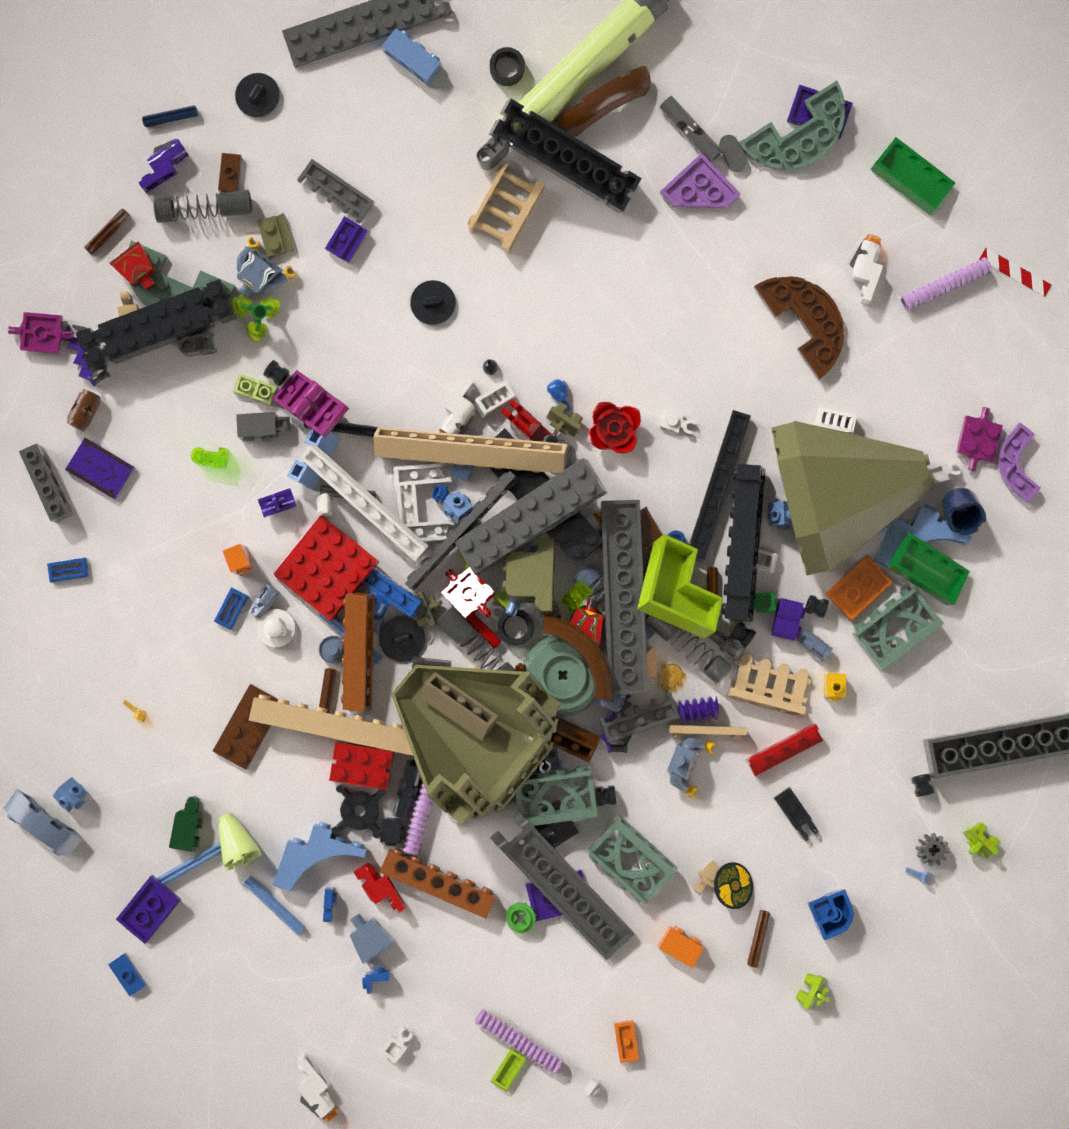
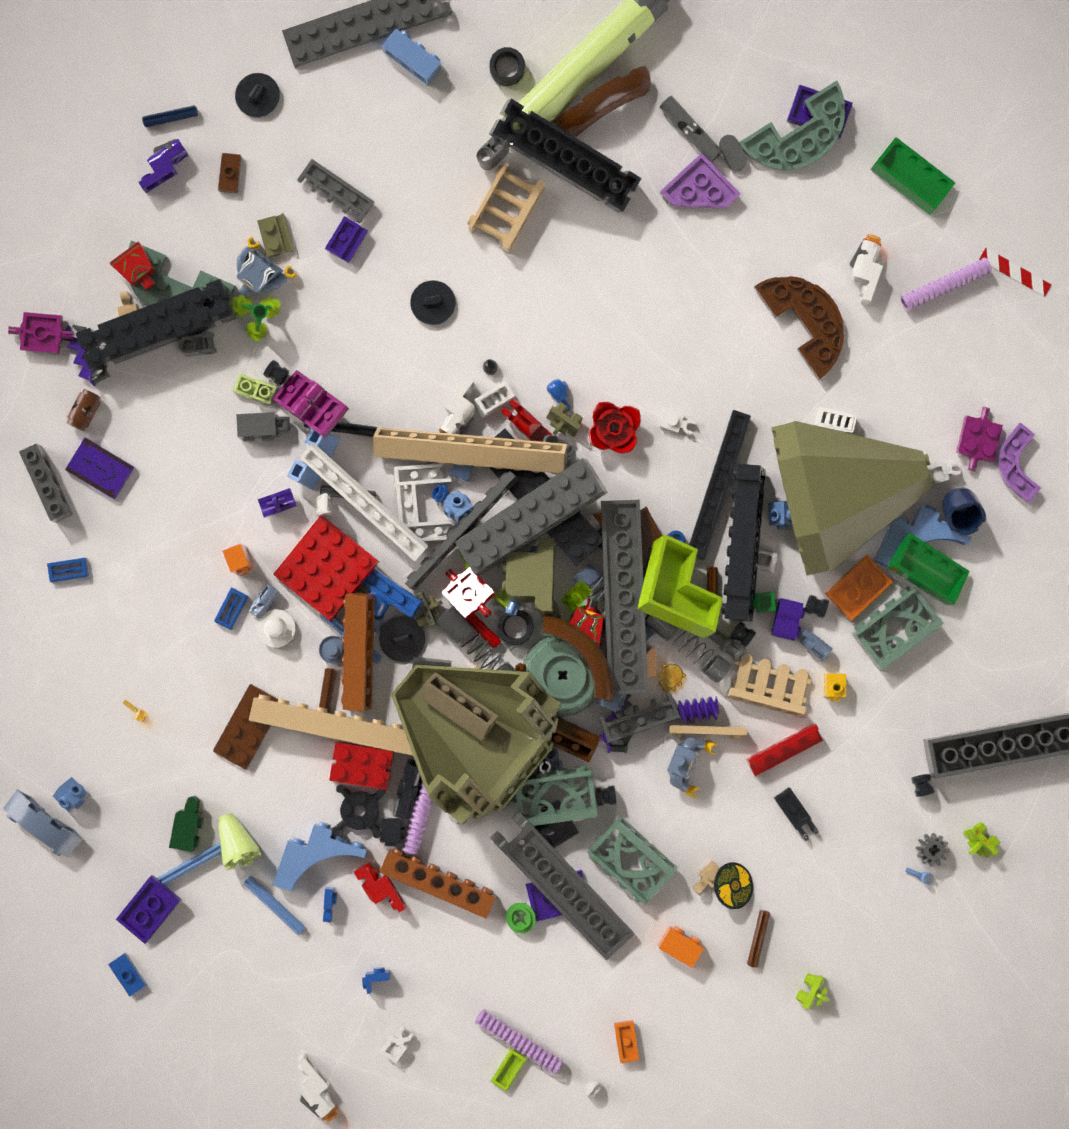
reddish brown axle [84,208,130,255] -> none
dark grey piece [153,190,252,223] -> none
clear neon green leg [190,447,229,469] -> none
sand blue torso [350,913,395,964] -> none
blue brick [807,889,854,941] -> none

